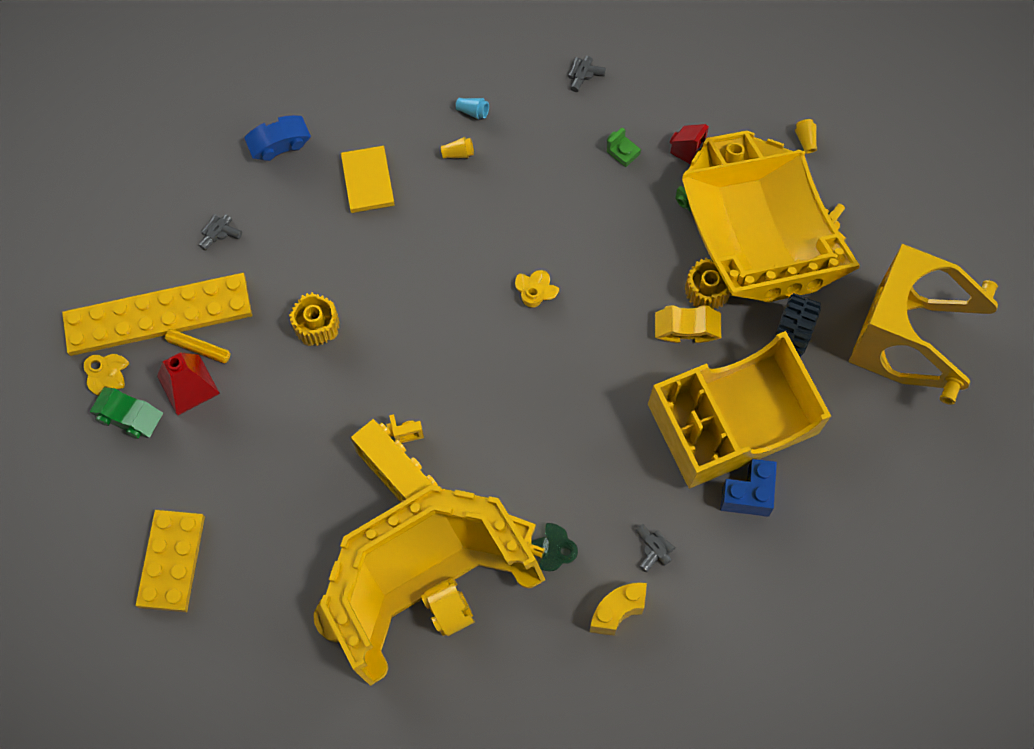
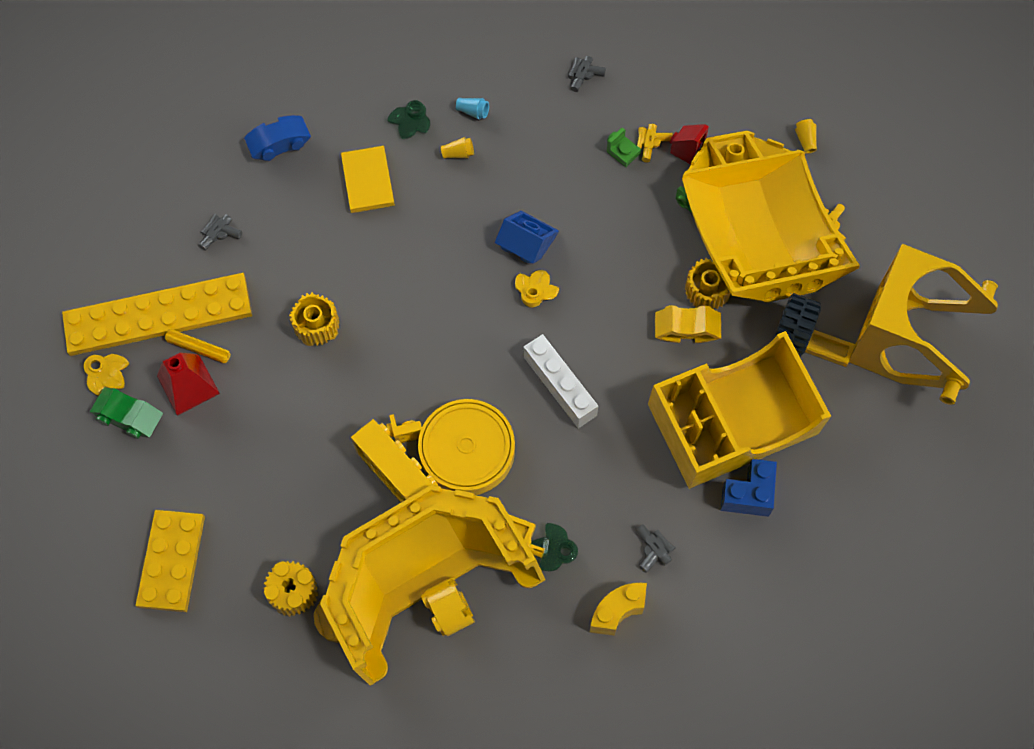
none -> yellow brick [264,561,318,617]
none -> clear green plate [387,100,430,139]
none -> yellow brick [418,399,515,495]
none -> blue slope [495,211,559,264]
none -> white brick [524,334,598,429]
none -> yellow piece [637,124,673,162]
none -> yellow tile [805,330,855,367]

